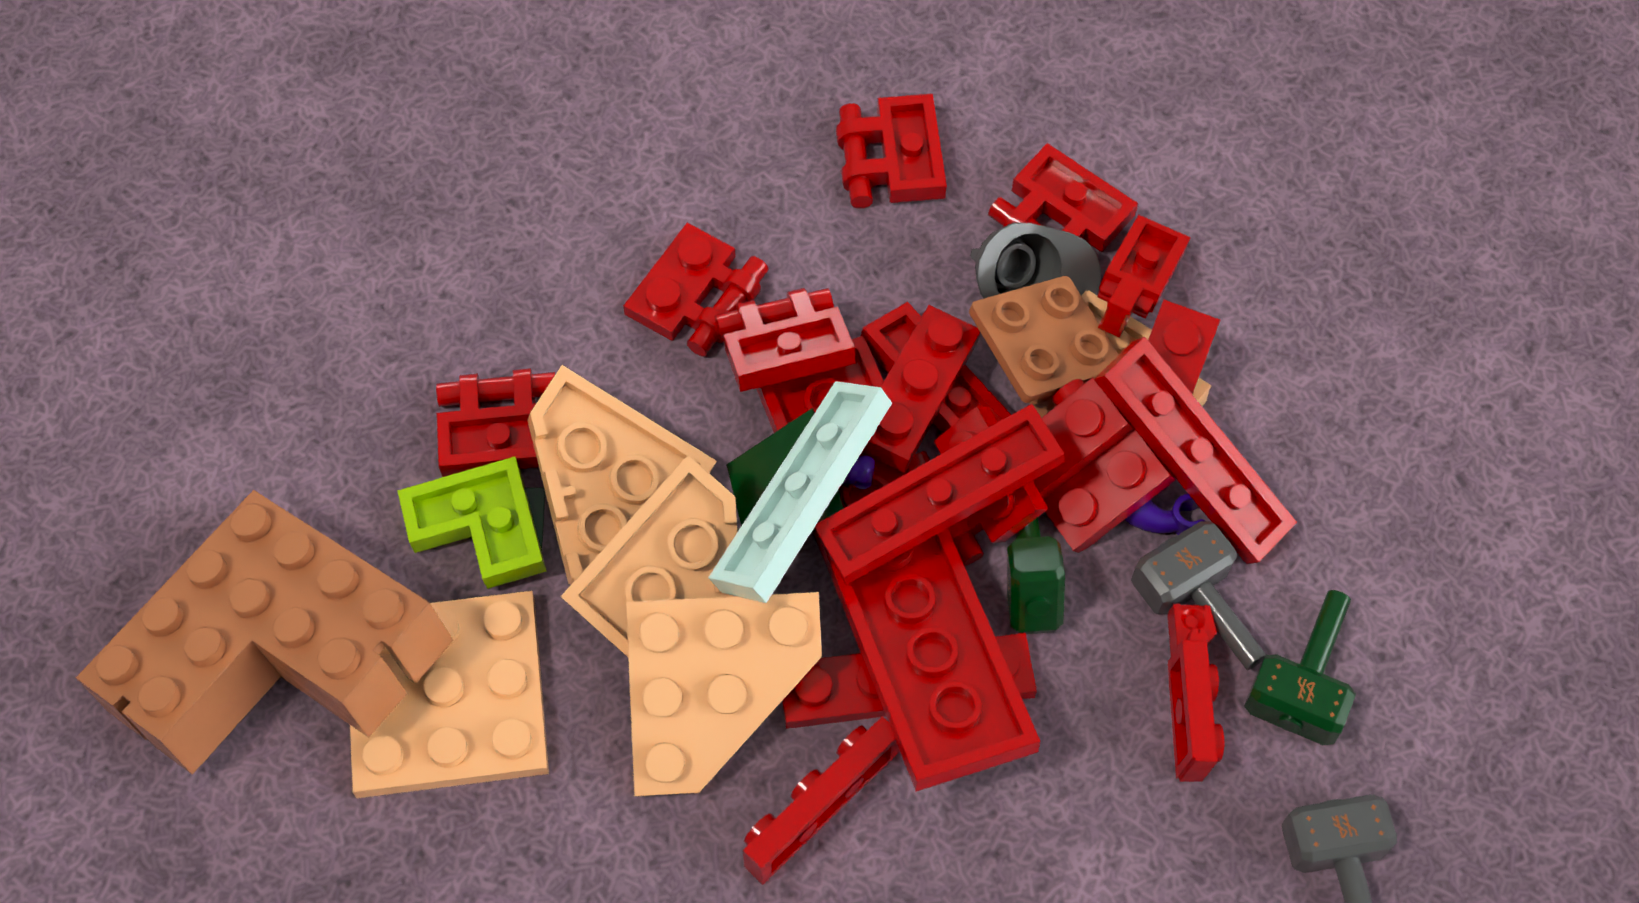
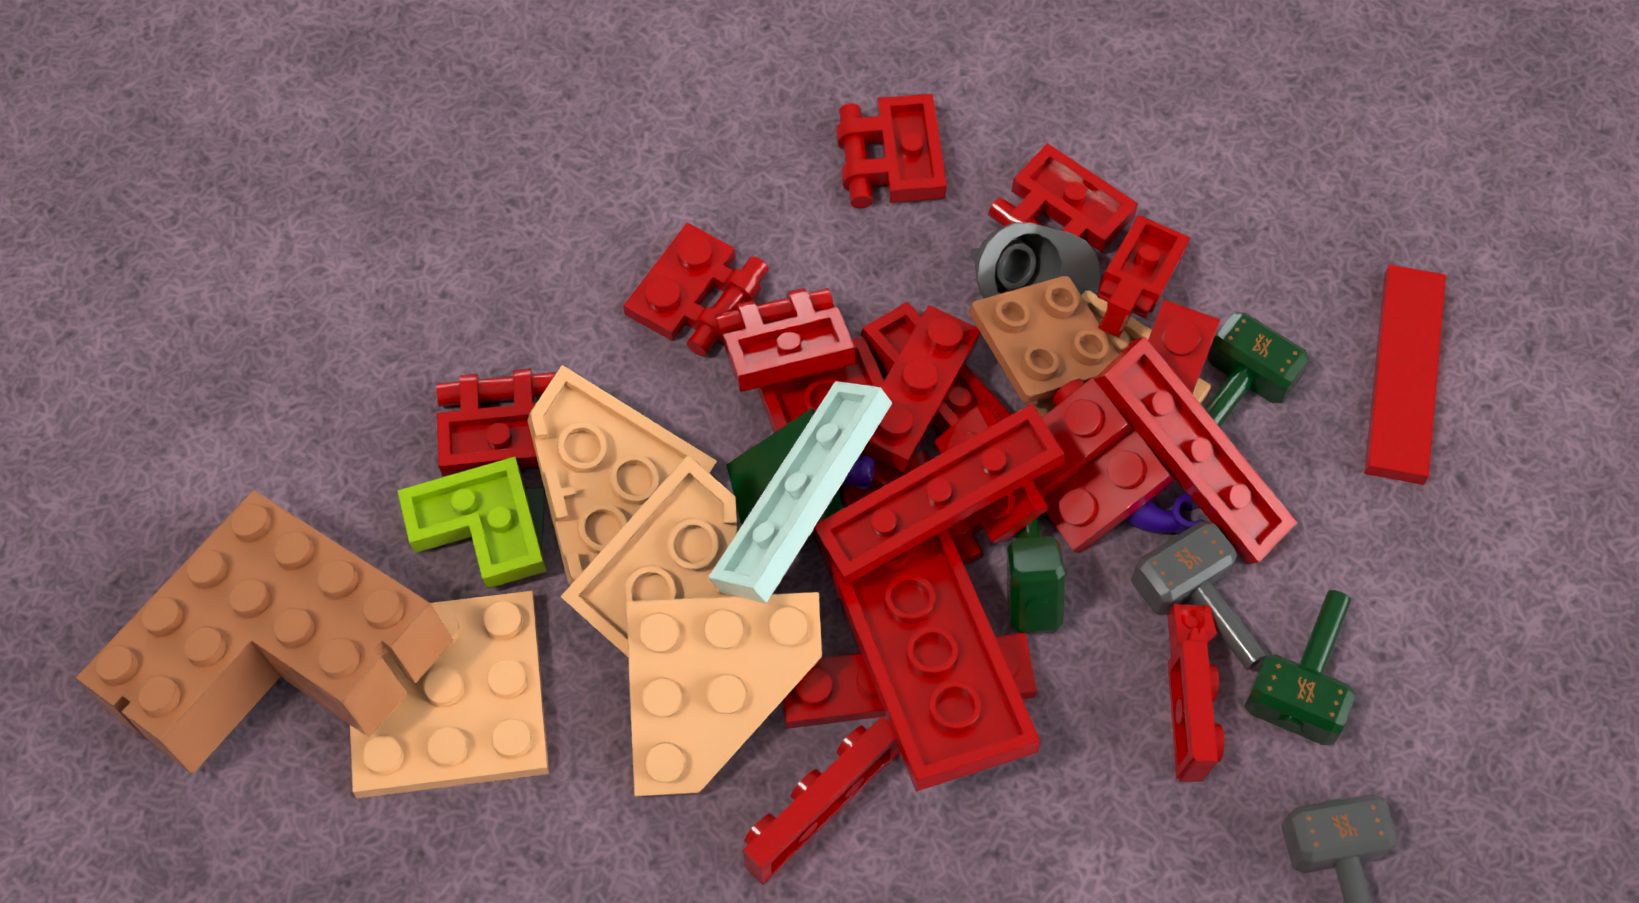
none -> dark green piece [1204,312,1310,427]
none -> red tile [1364,265,1446,485]

